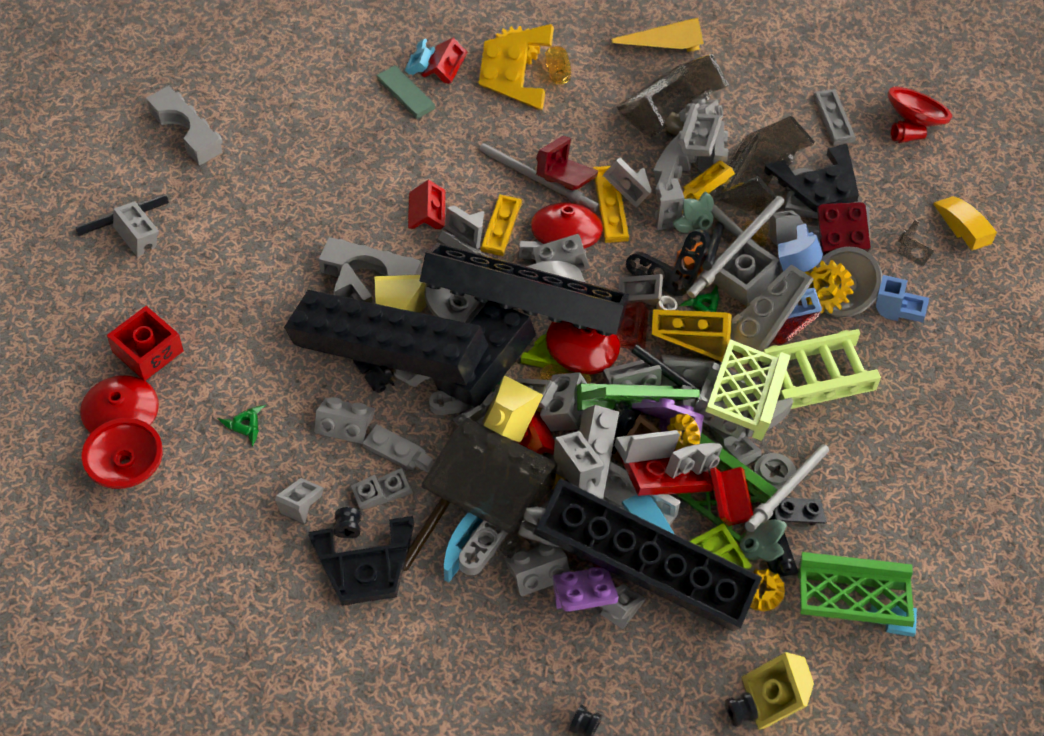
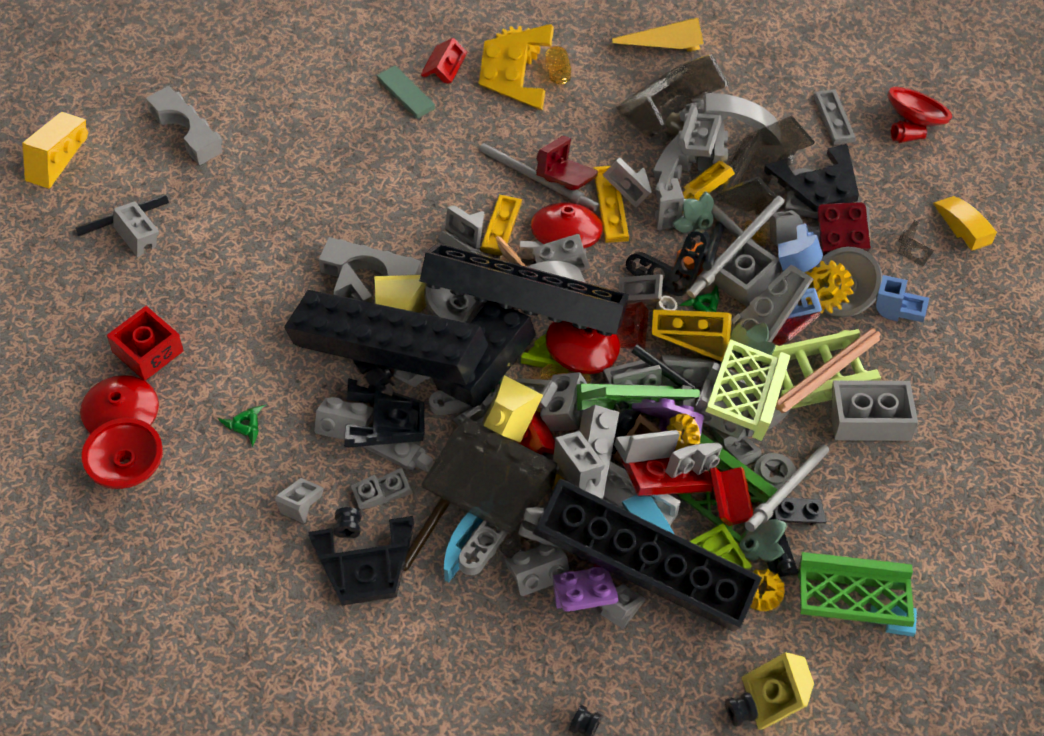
medium azure plate [405,39,435,75] -> none
red panel [408,179,445,229] -> none
none -> yellow wedge [22,112,88,189]
none -> black wing [344,378,425,448]
none -> light nougat dish [496,236,527,267]
none -> light grey slope [703,93,782,144]
none -> sand green plate [730,322,776,367]
none -> axle [775,328,881,413]
none -> light grey slope [831,381,918,441]

